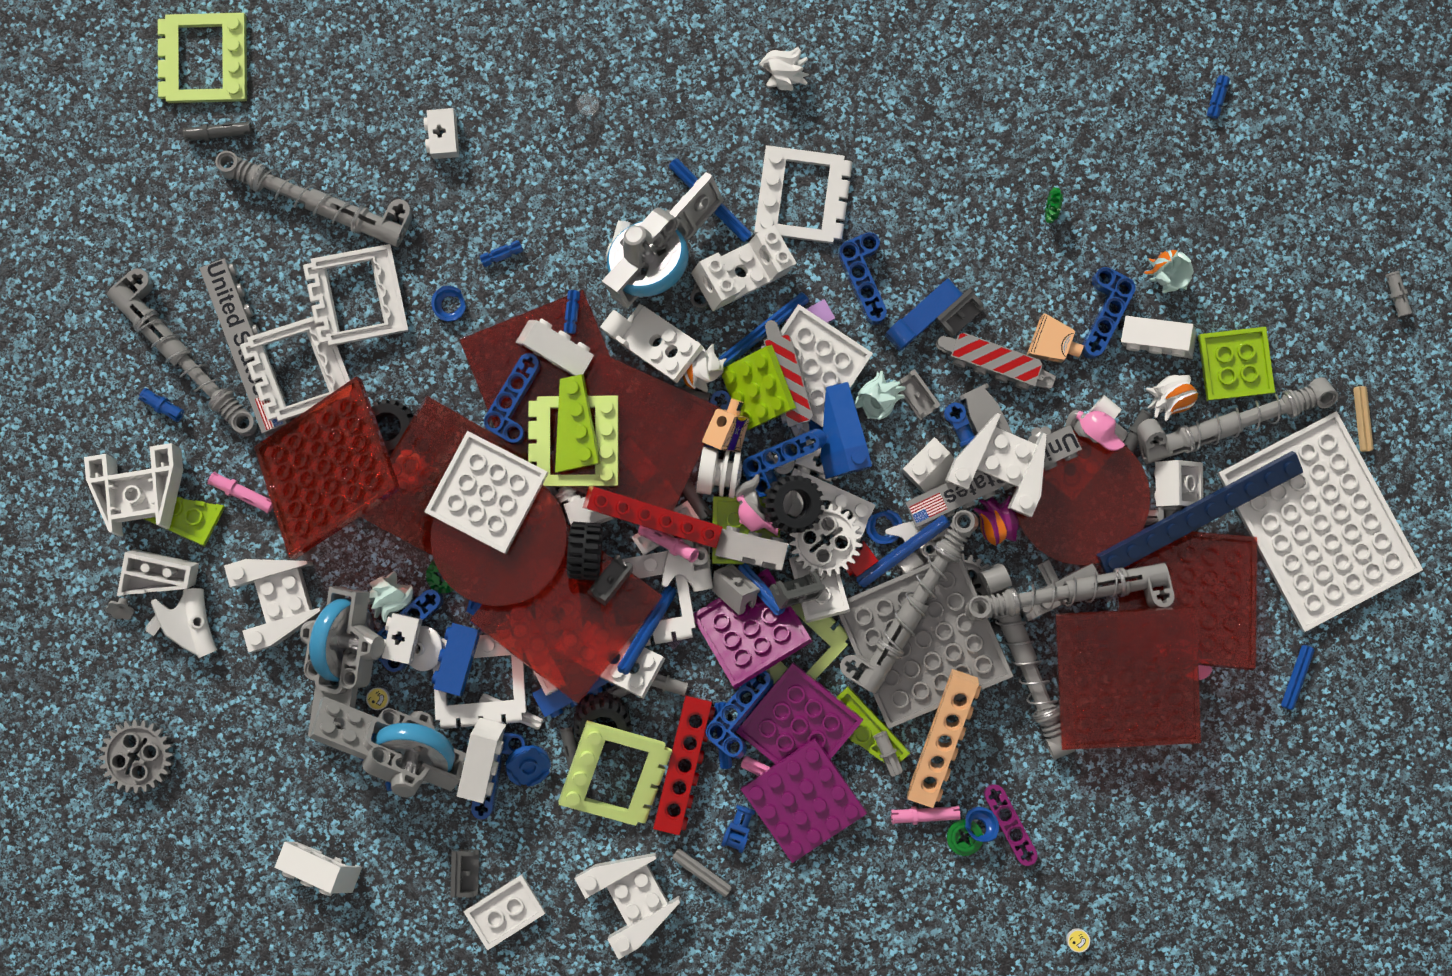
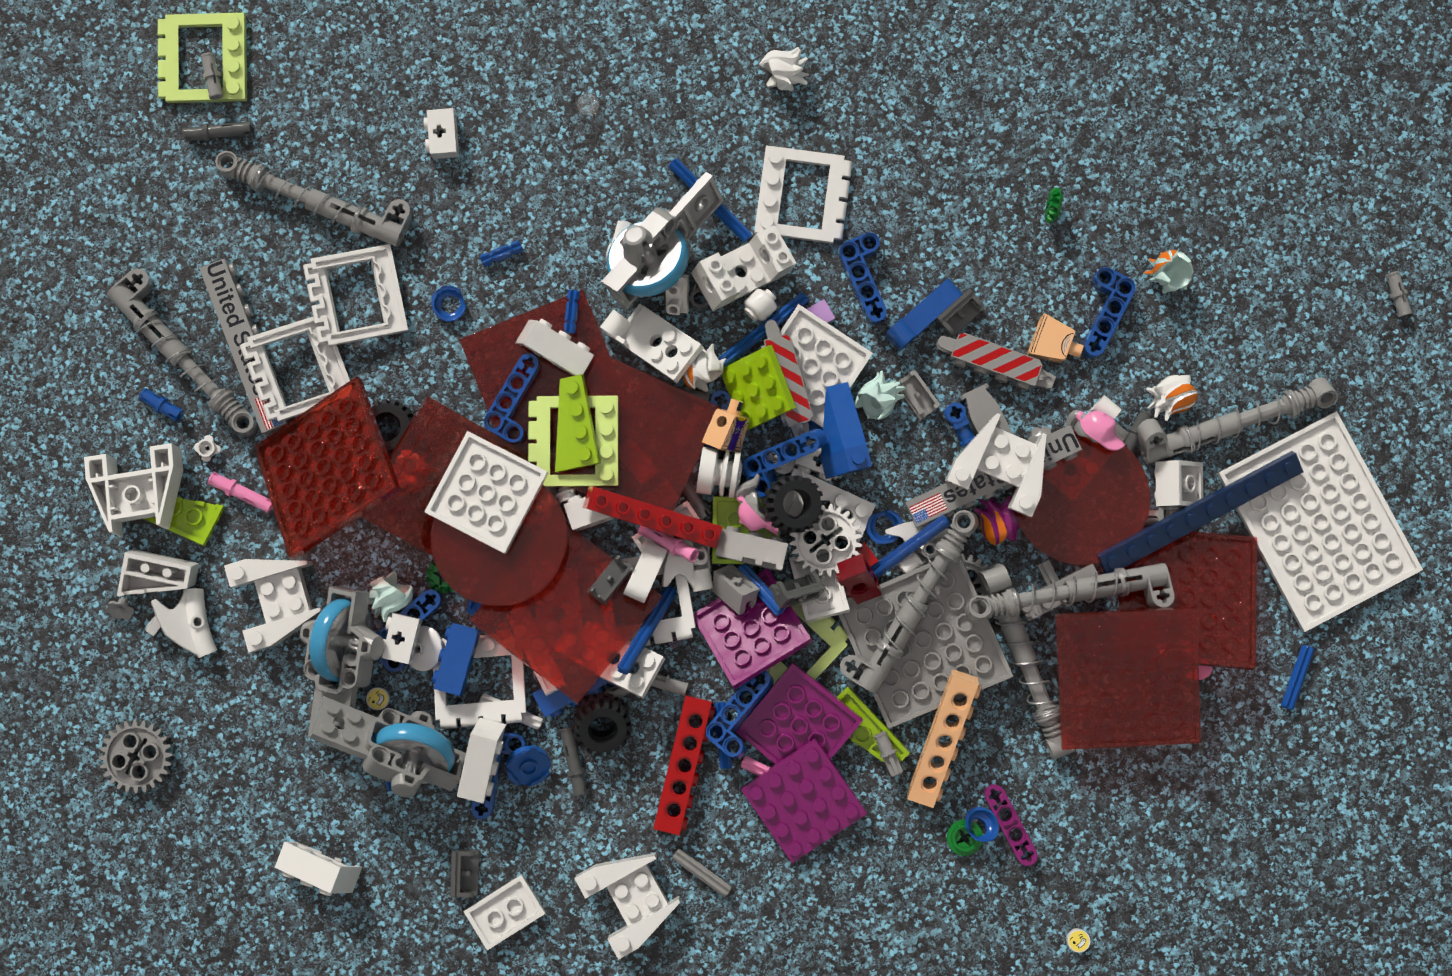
yellowish green hinge [558,720,672,826] -> none
black tyre [567,521,603,581] -> none
blue connector [721,804,756,853] -> none
bright pink pin [891,806,960,825] -> none
white slope [901,437,955,493] -> none
white wedge [1121,316,1197,359] -> none
lime plate [1198,327,1275,401] -> none
blue axle [1207,75,1230,119] -> none
tan axle [1353,386,1374,452] -> none
none -> white plate [194,435,221,462]
none -> light grey pin [200,52,224,100]
none -> white beam [623,540,668,603]
none -> white hips [666,275,690,315]
none -> white head [744,288,777,322]
none -> dark red brick [836,553,882,605]

